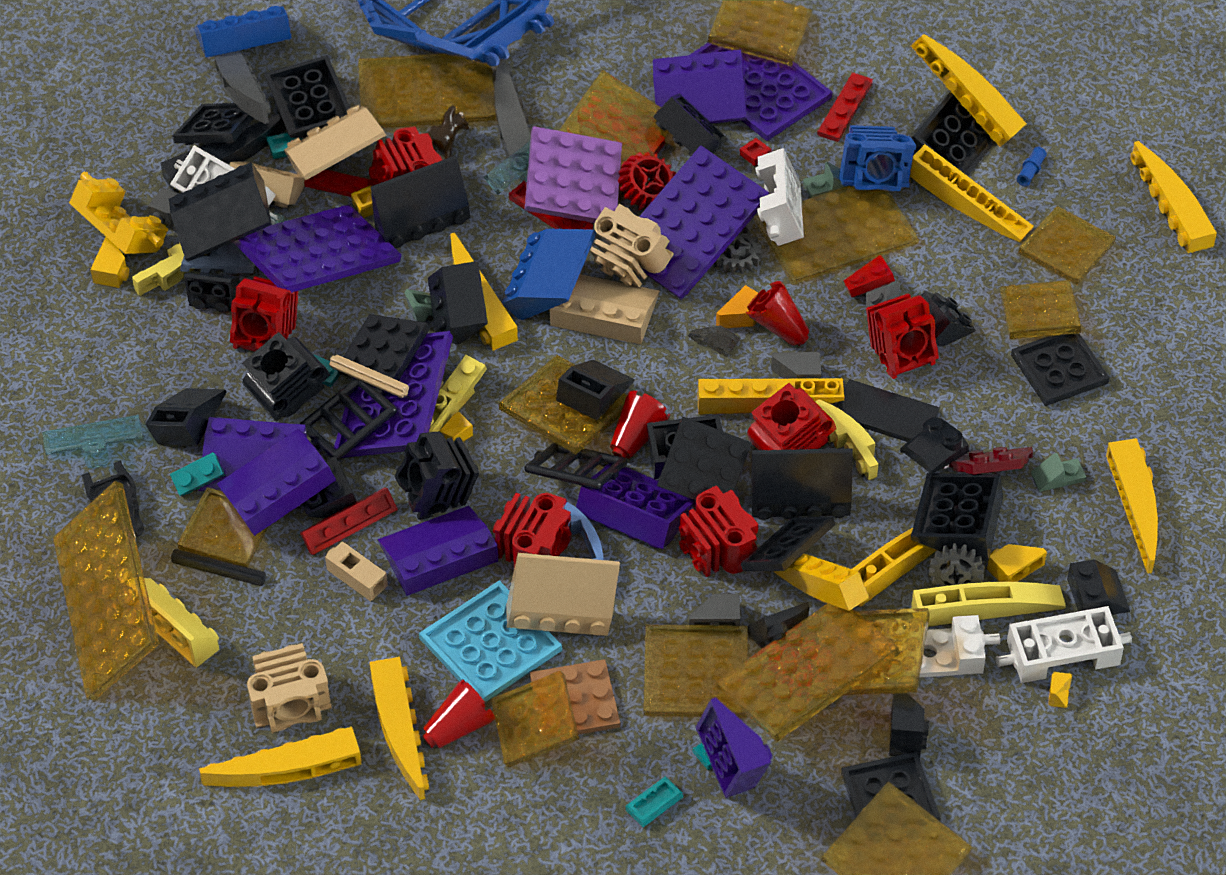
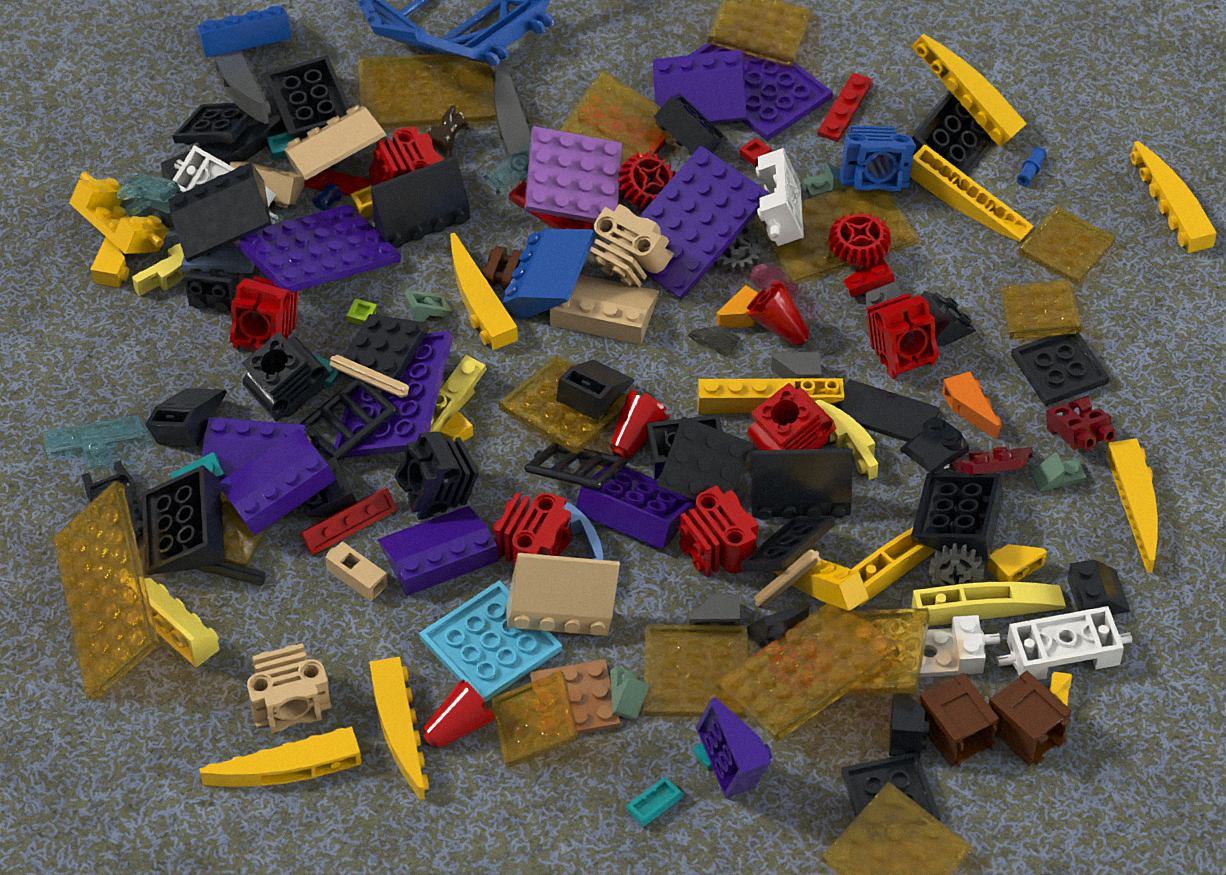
black slope [428,261,488,344] -> none
none -> clear light blue plate [116,172,180,215]
none -> black slope [142,465,225,575]
none -> clear blue bush [312,183,342,211]
none -> lime plate [346,299,378,326]
none -> reddish brown brick [481,246,524,289]
none -> sand green slope [610,666,649,720]
none -> clear pink brick [750,264,798,298]
none -> tan axle [754,549,820,607]
none -> red gear [828,211,891,268]
none -> reddish brown container [919,673,999,767]
none -> orange slope [942,371,1002,439]
none -> reddish brown container [989,670,1072,766]
none -> dark red hips [1046,396,1115,451]

